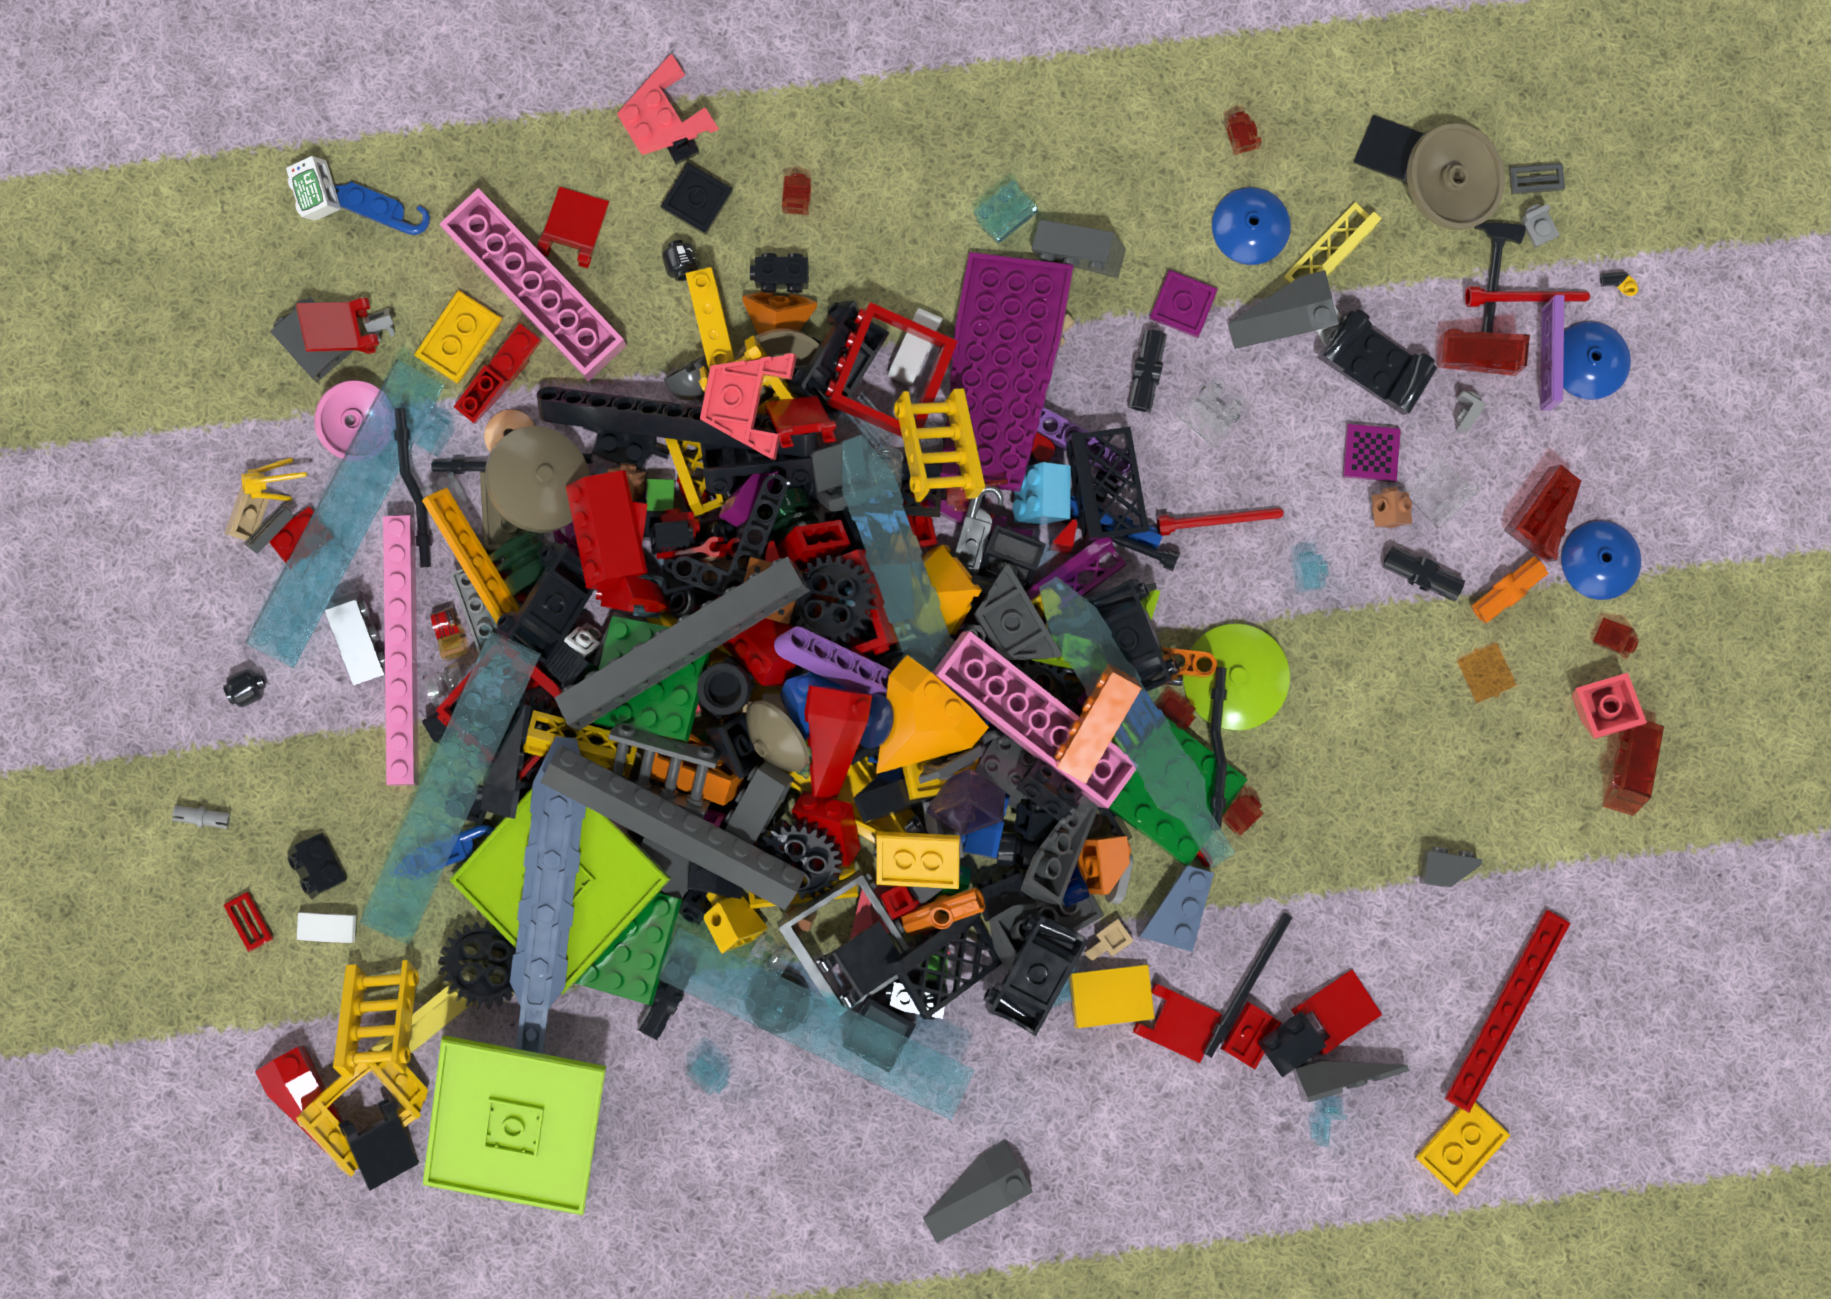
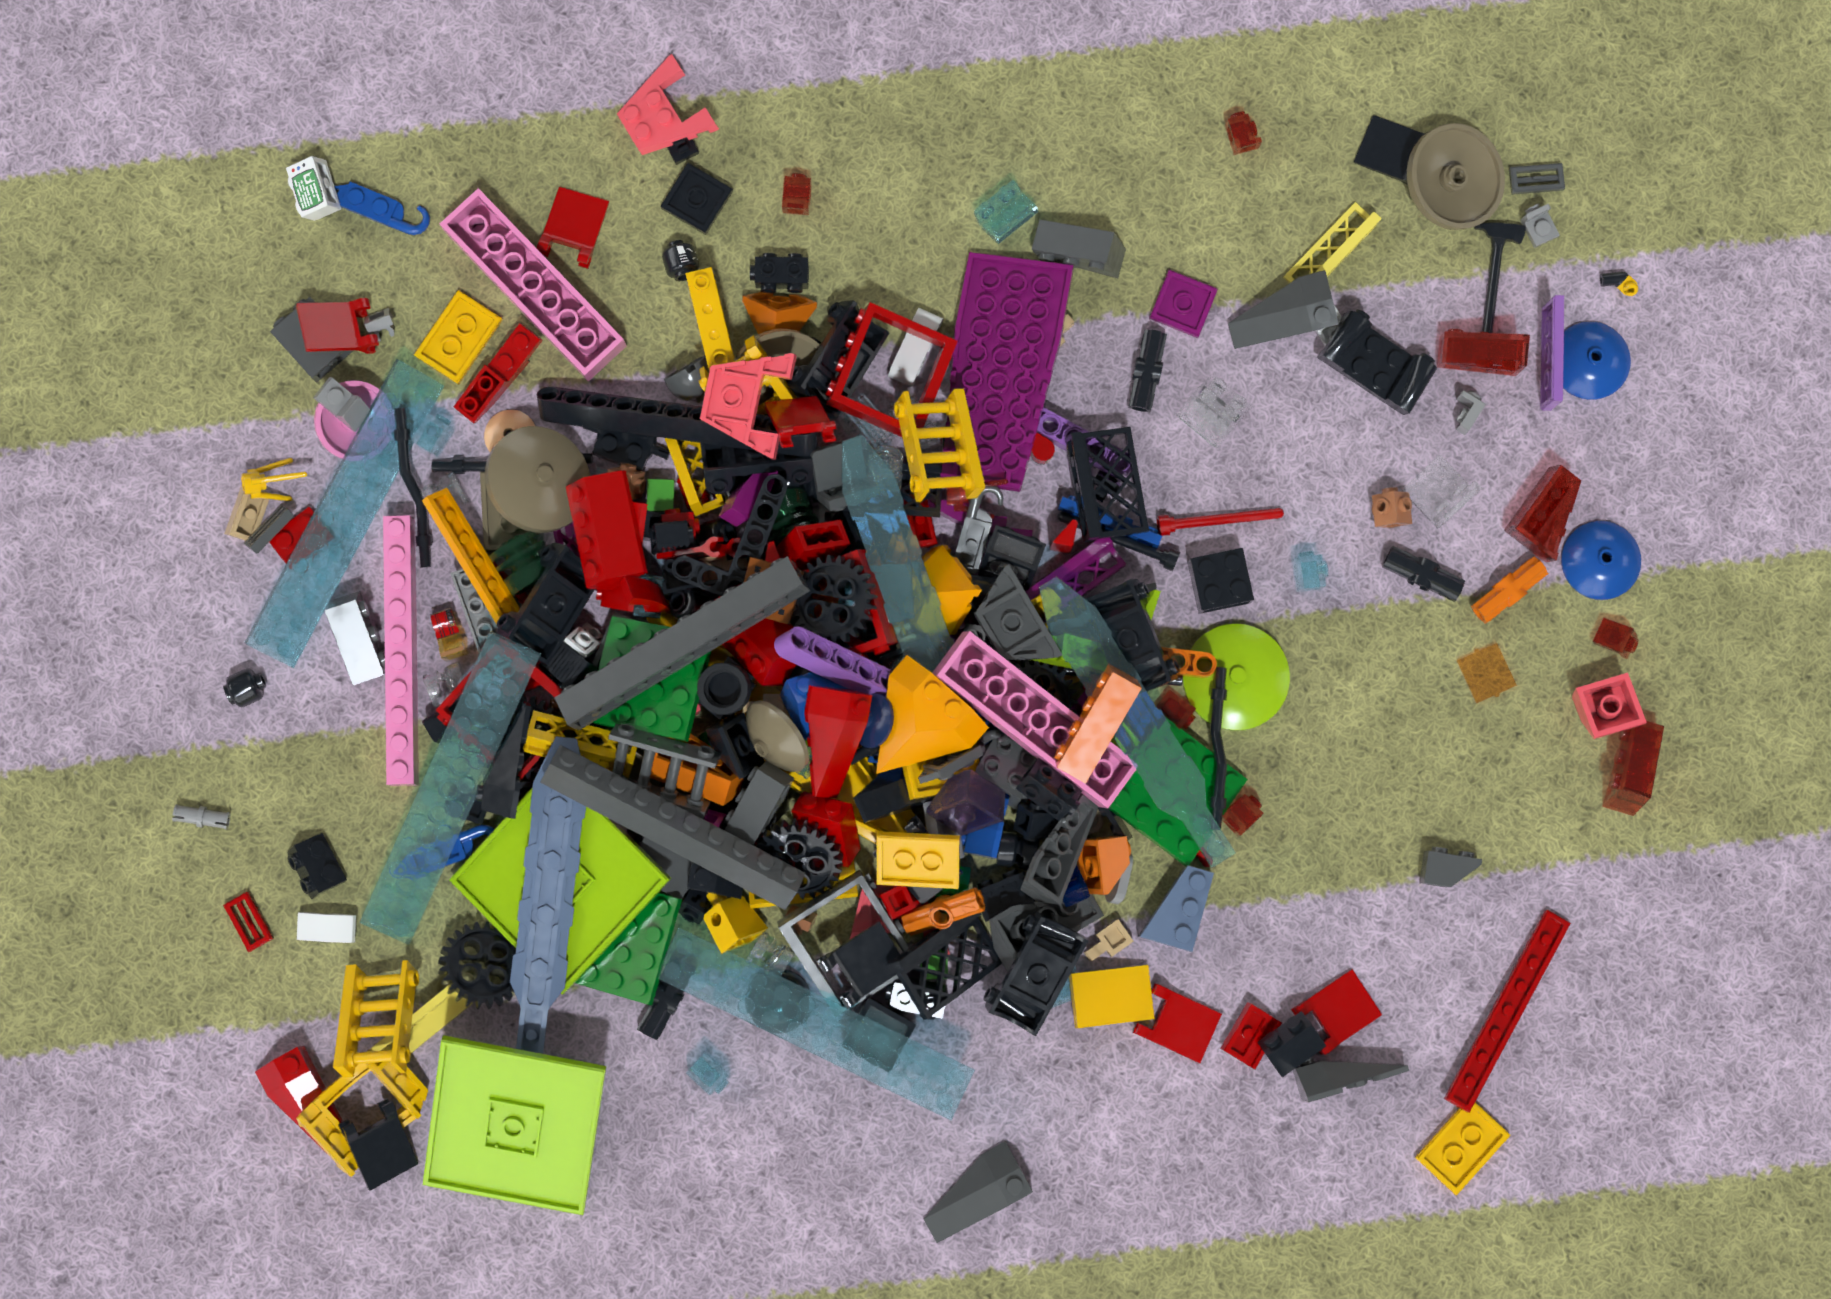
medium azure brick [1013,462,1071,525] -> none
black bar [1202,912,1293,1058] -> none
blue dish [1212,187,1291,265] -> none
clear light blue bracket [1310,1107,1347,1147] -> none
magenta tile [1343,424,1401,482] -> none
red piece [1465,286,1590,307] -> none
none -> light grey slope [313,377,372,432]
none -> black piece [1187,548,1254,614]

